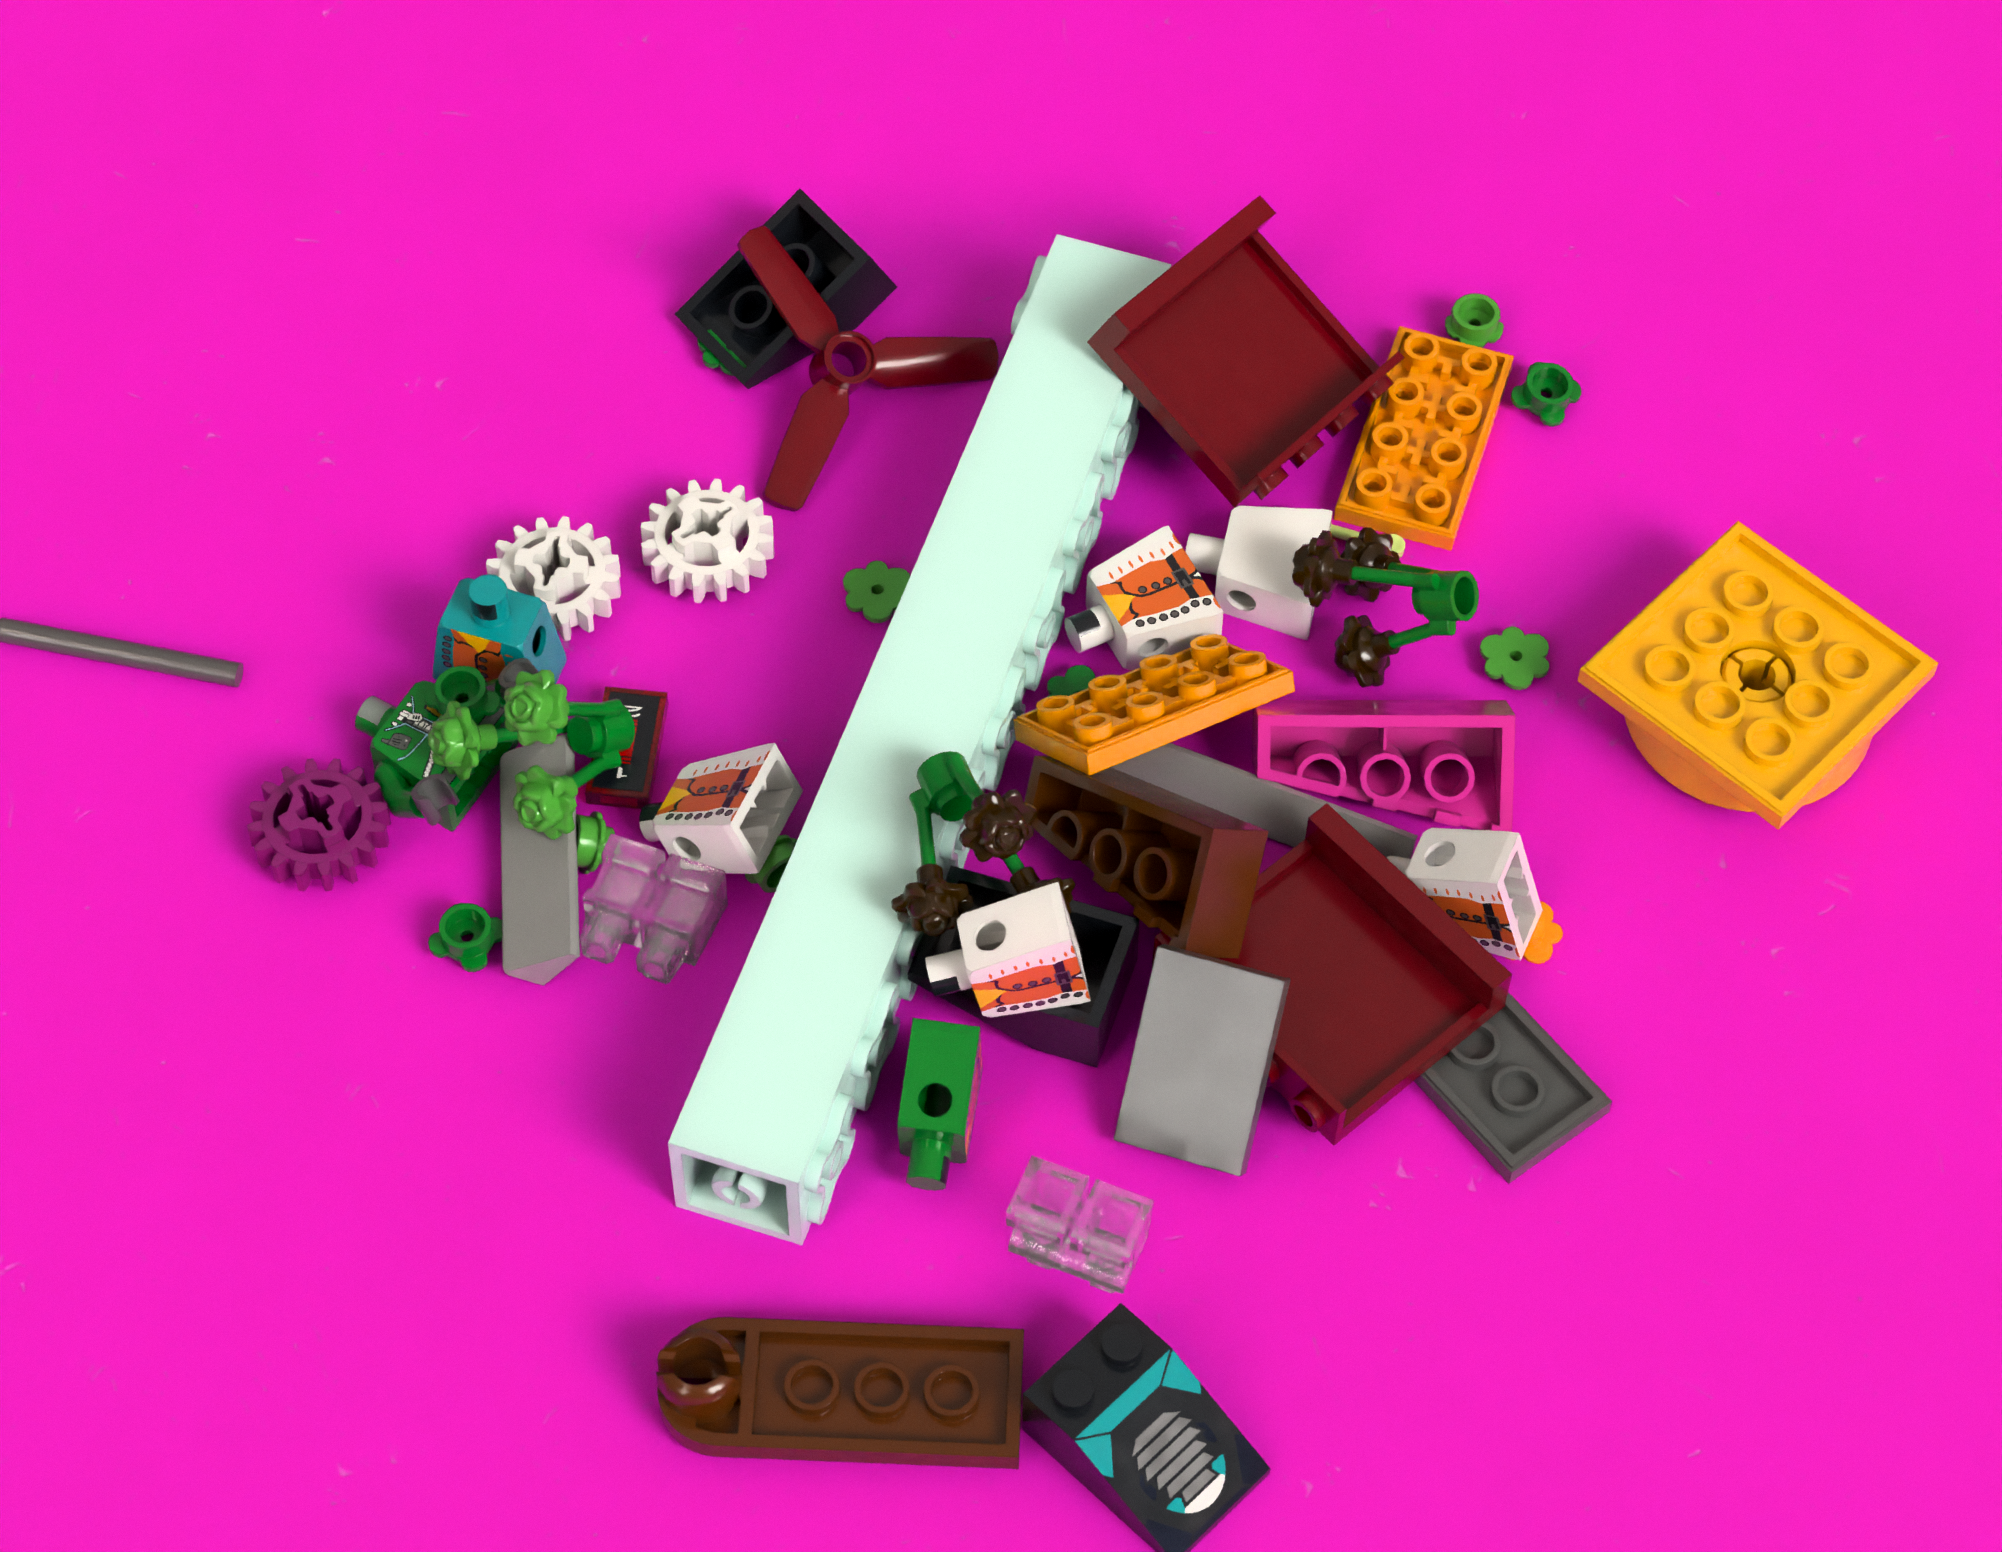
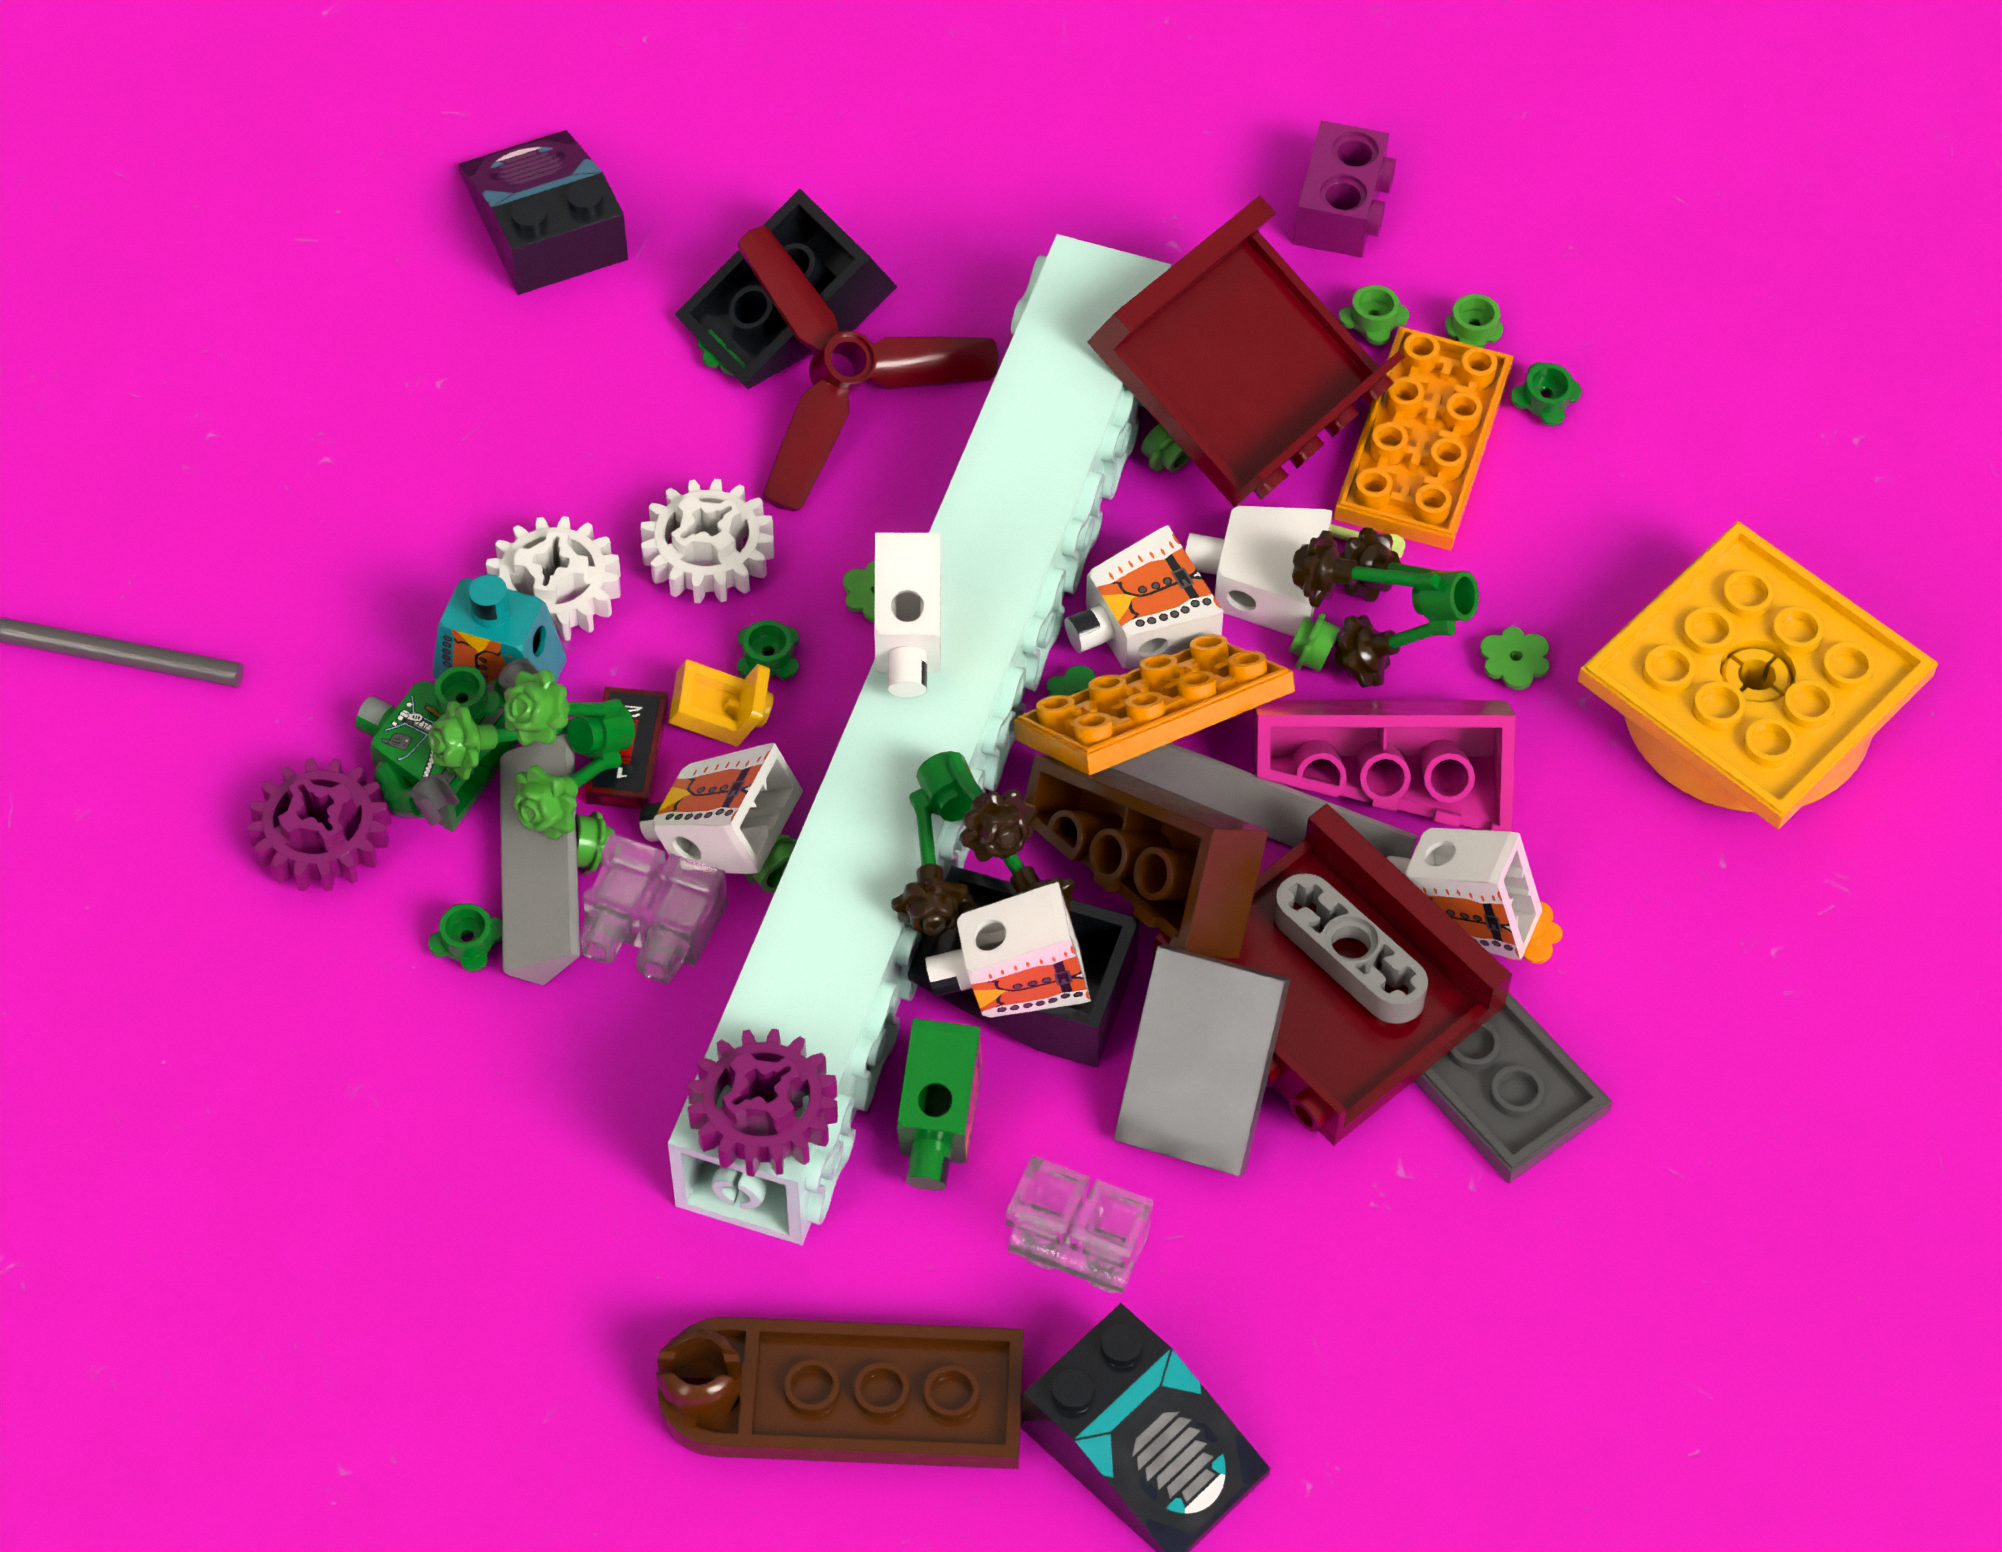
none -> slope [458,130,628,295]
none -> yellow bracket [668,659,774,747]
none -> magenta gear [687,1029,838,1176]
none -> green plate [737,620,799,680]
none -> white torso [874,533,941,698]
none -> bright green plate [1140,424,1191,472]
none -> light grey beam [1274,874,1428,1024]
none -> bright green plate [1288,613,1341,673]
none -> magenta brick [1294,120,1396,258]
none -> bright green plate [1339,285,1409,345]

